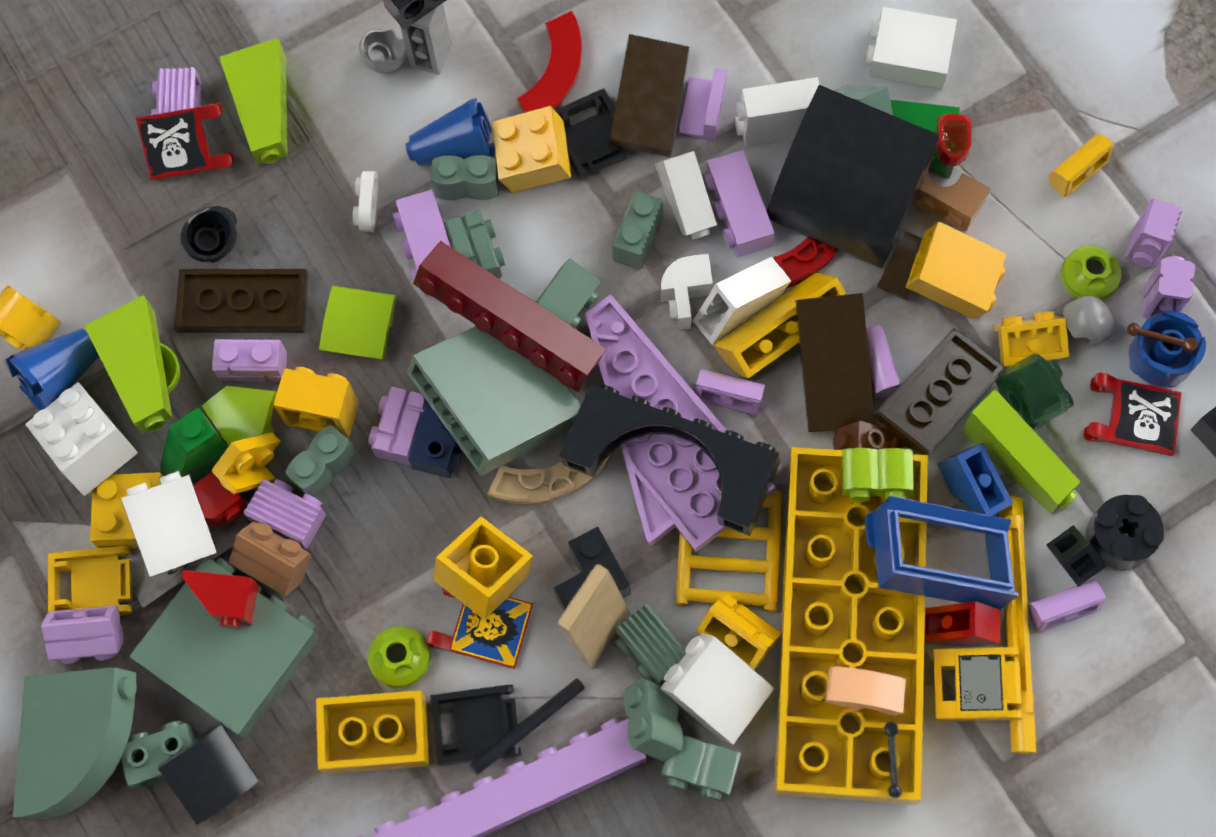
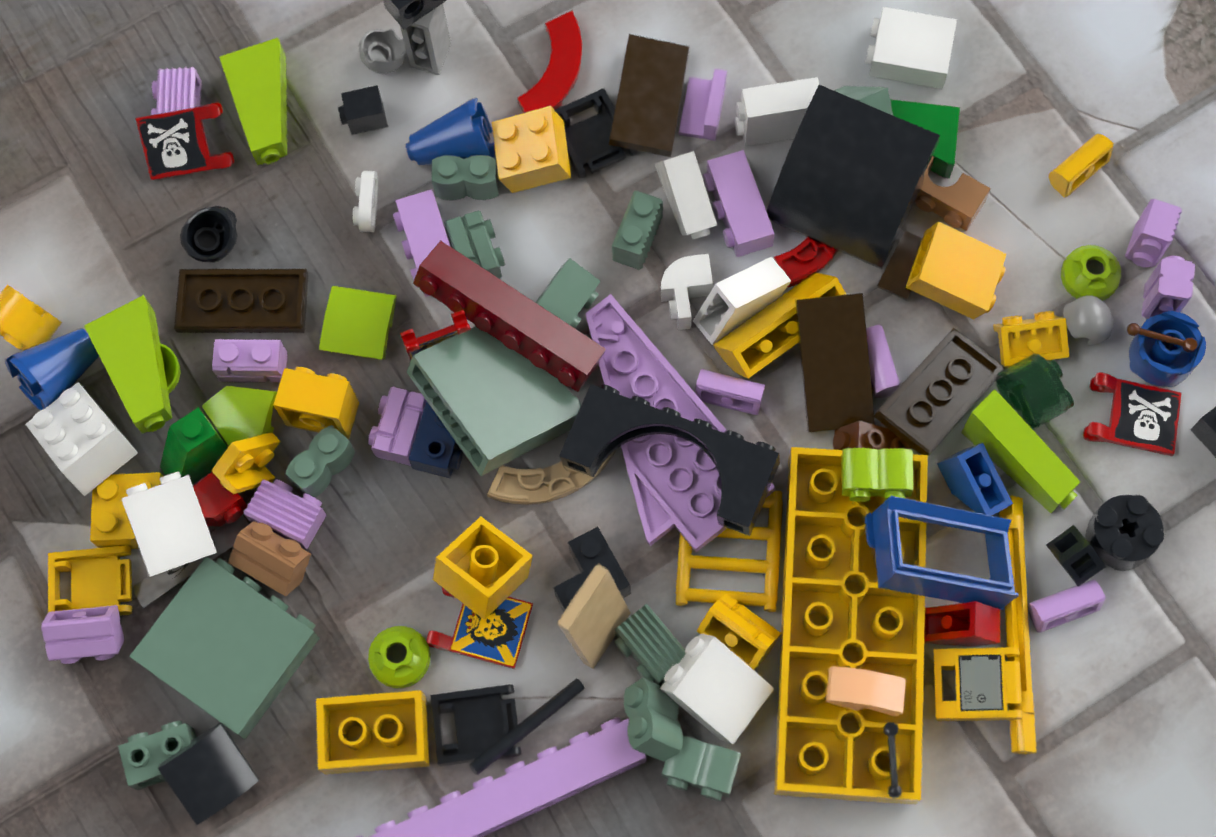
sand green brick [13,667,137,821] -> none
red slope [182,570,258,629] -> none
rock [935,114,972,166] -> none
none -> black brick [338,85,388,135]
none -> red flag [400,310,471,360]

